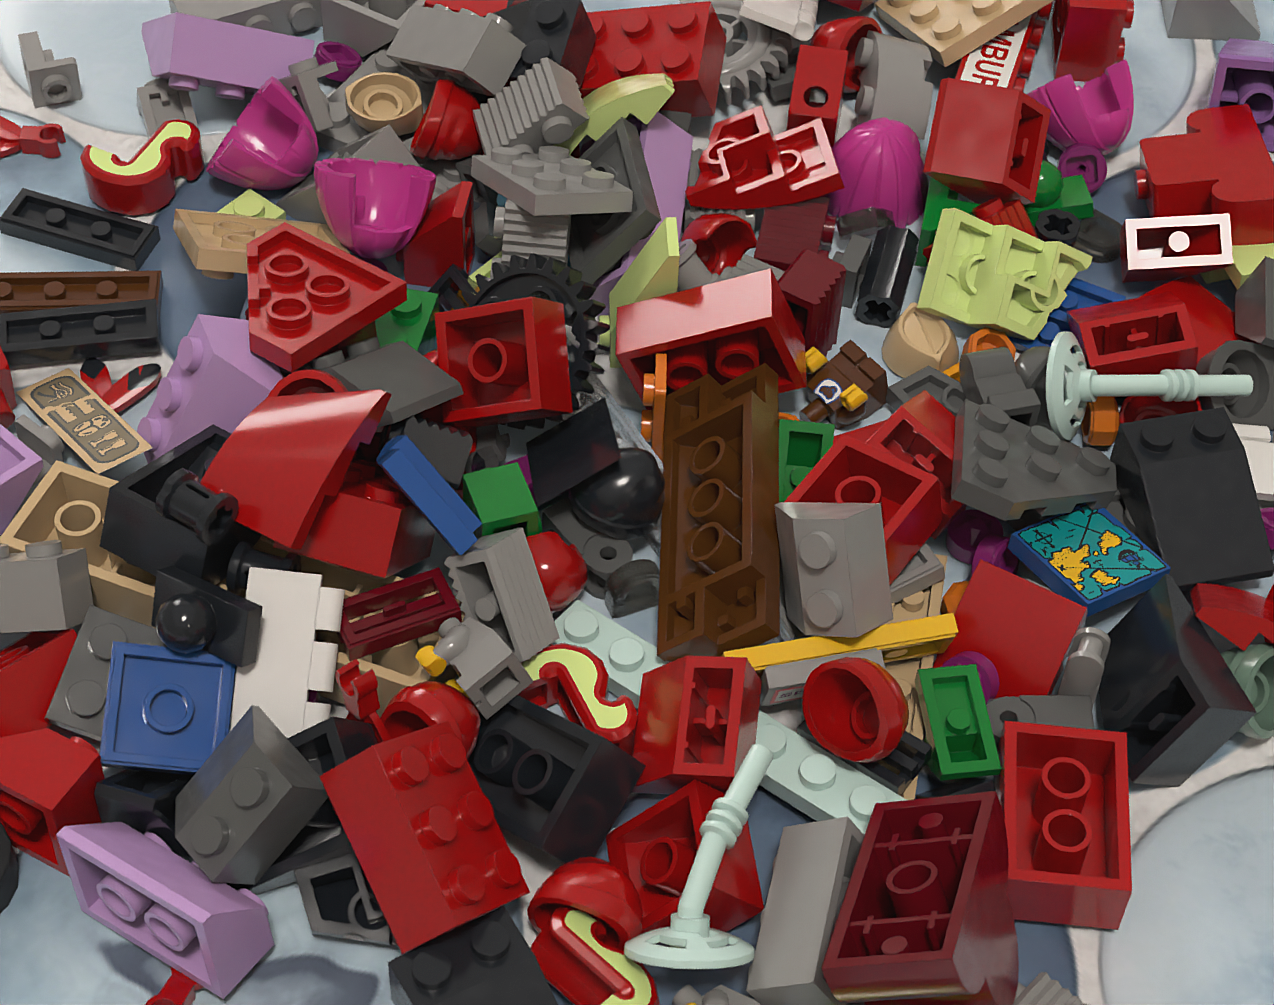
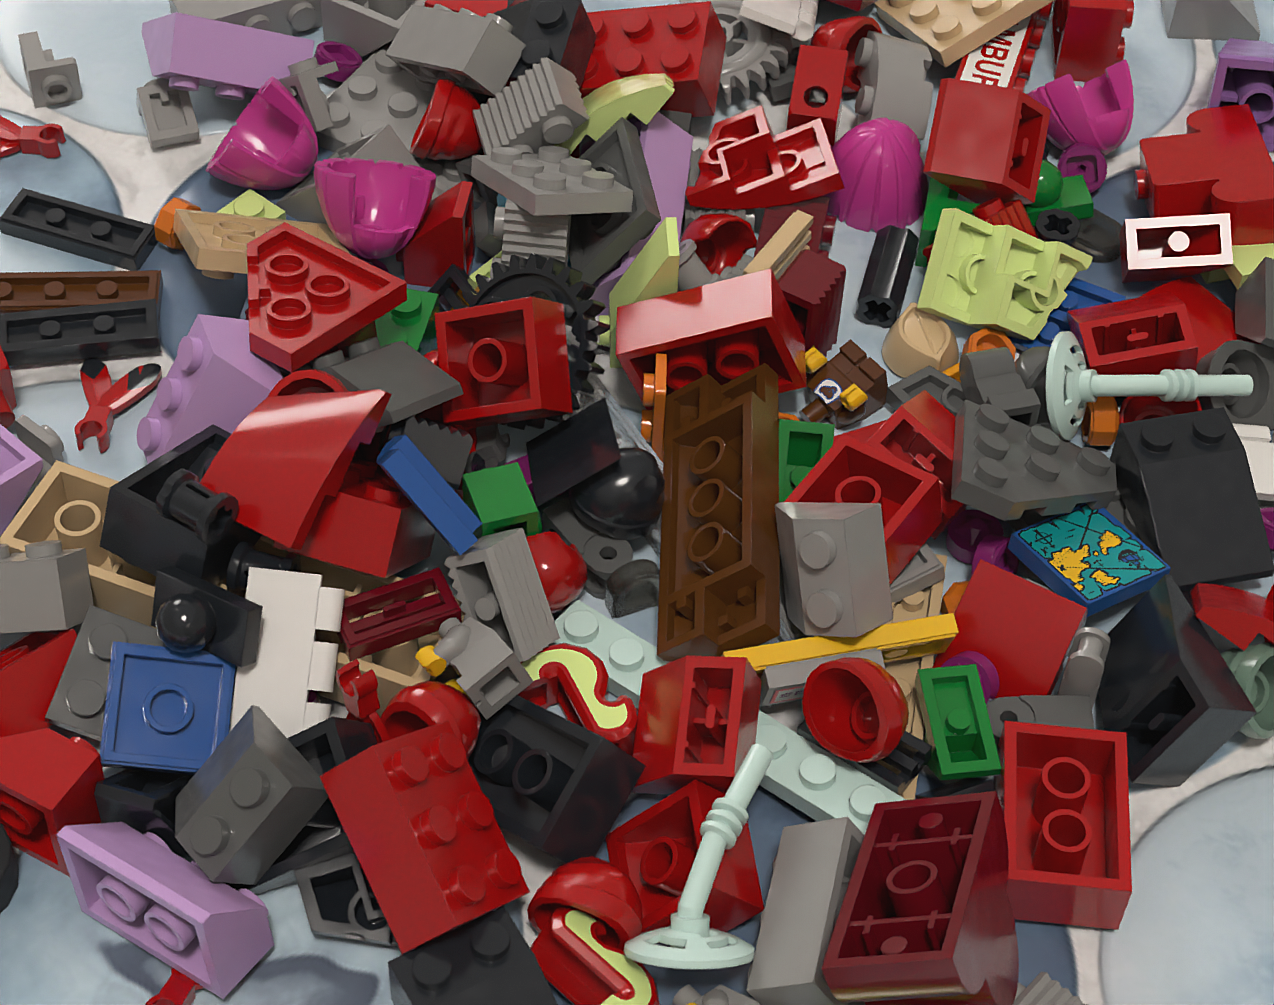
sticker [16,368,153,474] -> none
red animal [80,119,204,216] -> none
tan hat [345,72,424,136] -> none
dark grey plate [832,234,872,309] -> none
clear smoke tile [836,207,895,240] -> none
none -> orange tile [154,197,201,250]
none -> tan tile [743,210,813,281]

